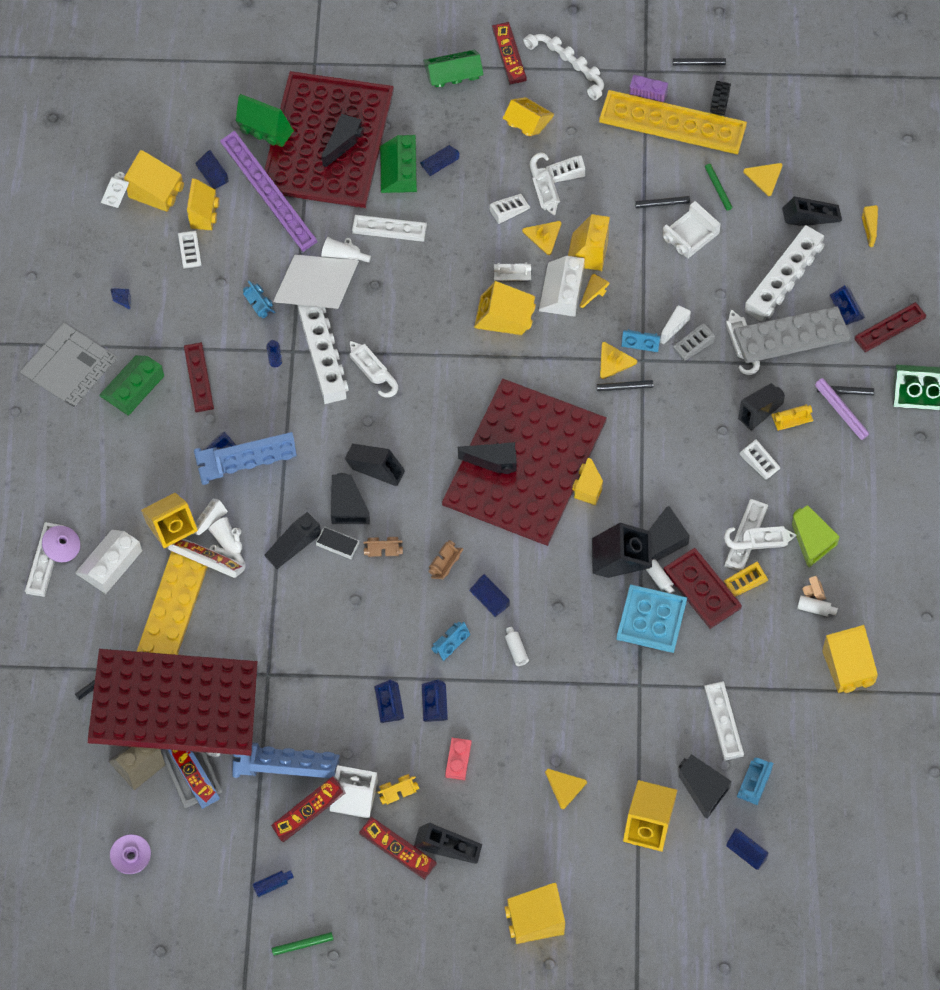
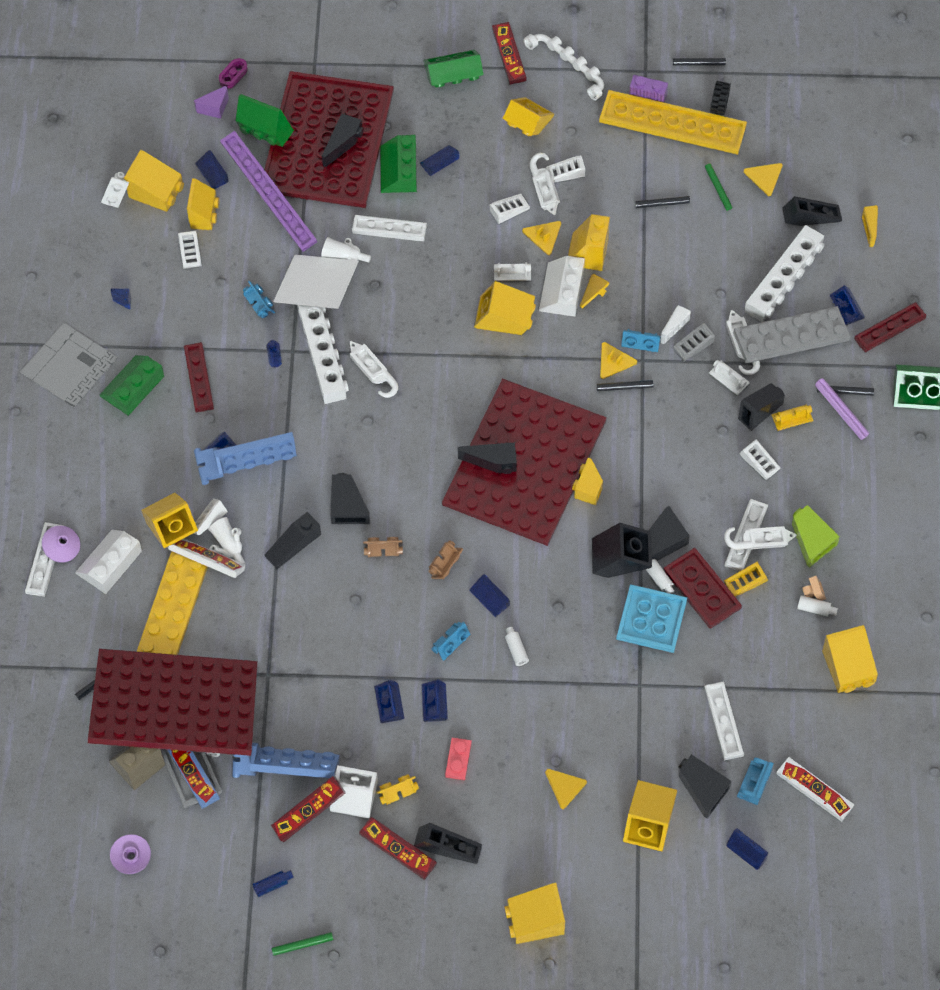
black tile [316,527,360,559] -> none
black slope [345,443,405,486] -> none
white panel [663,201,721,258] -> none
none -> medium lavender slope [194,86,229,118]
none -> magenta plate [219,58,248,89]
none -> white hinge [709,360,750,395]
none -> tile [776,757,854,822]

